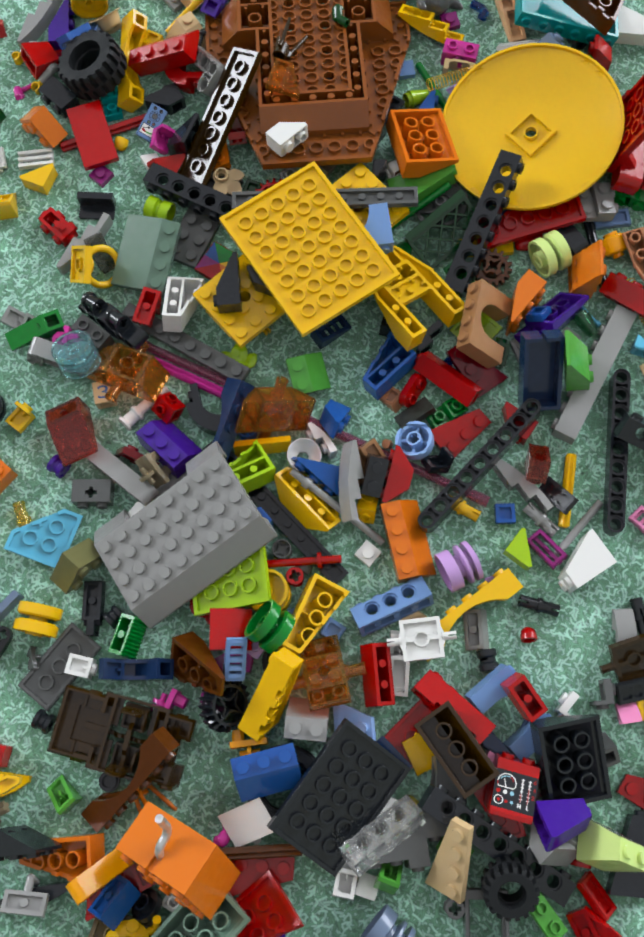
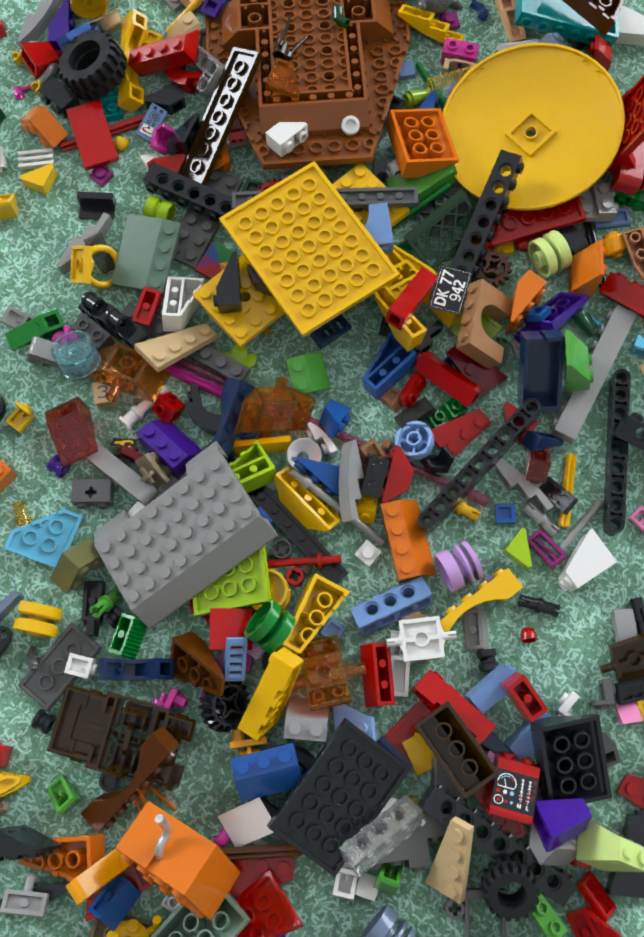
red brick [38,207,79,247] -> none
black plate [132,889,162,923] -> none
tan plate [213,167,245,195] -> none
none -> bright green pin [90,589,122,618]
none -> black sticker [109,438,138,447]
none -> tan wing [134,323,218,372]
none -> white tile [341,116,360,136]
none -> red brick [384,267,438,331]
none -> black sticker [428,264,472,315]
none -> dark blue slope [522,430,564,451]

